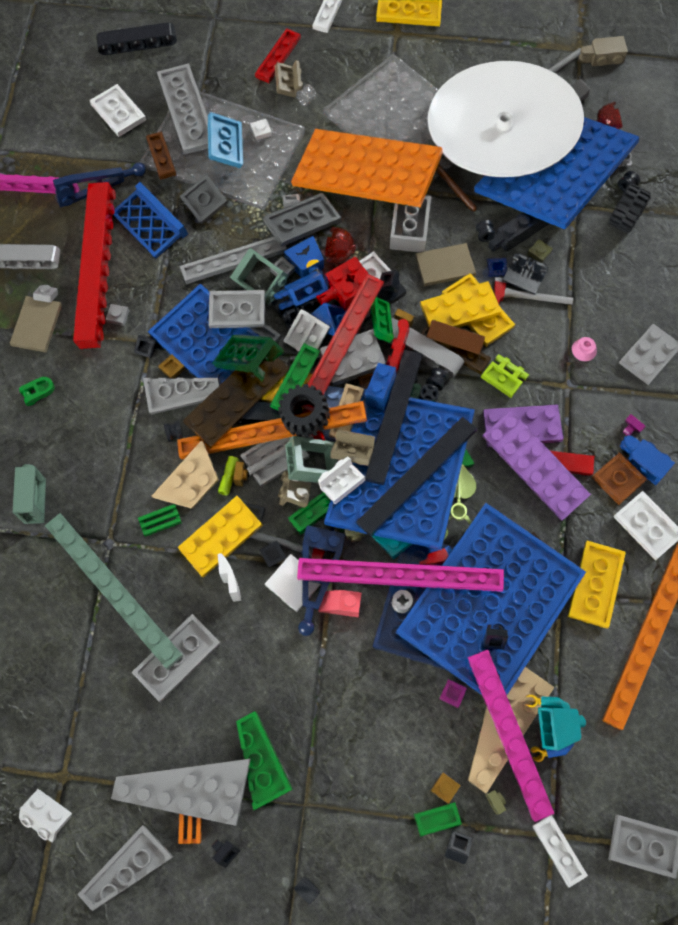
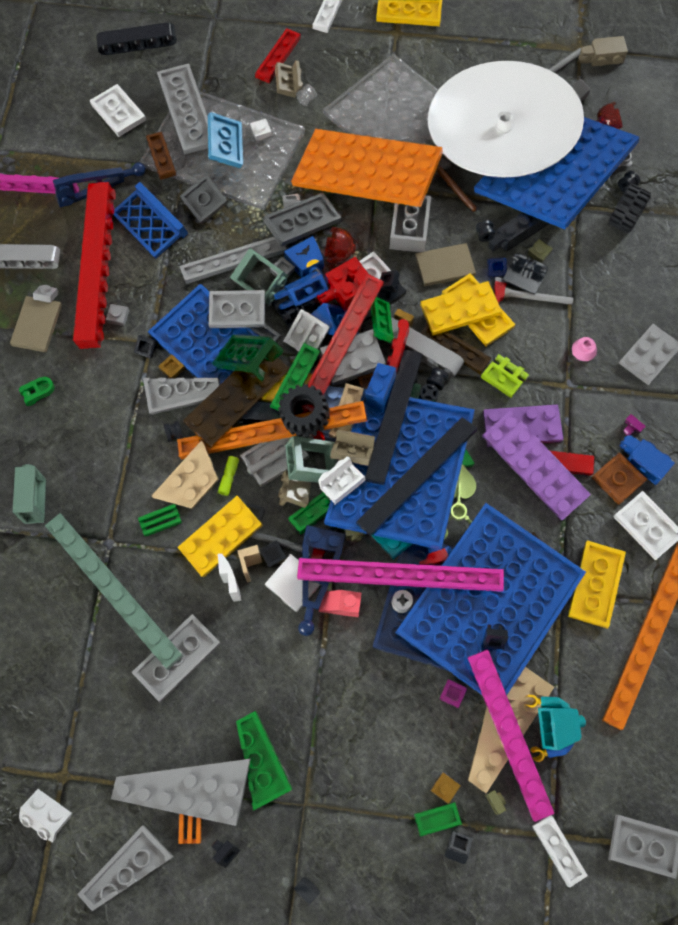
pearl gold plate [233,461,248,487] -> none
reddish brown tile [426,320,485,354] -> none
none -> tan panel [237,545,262,582]

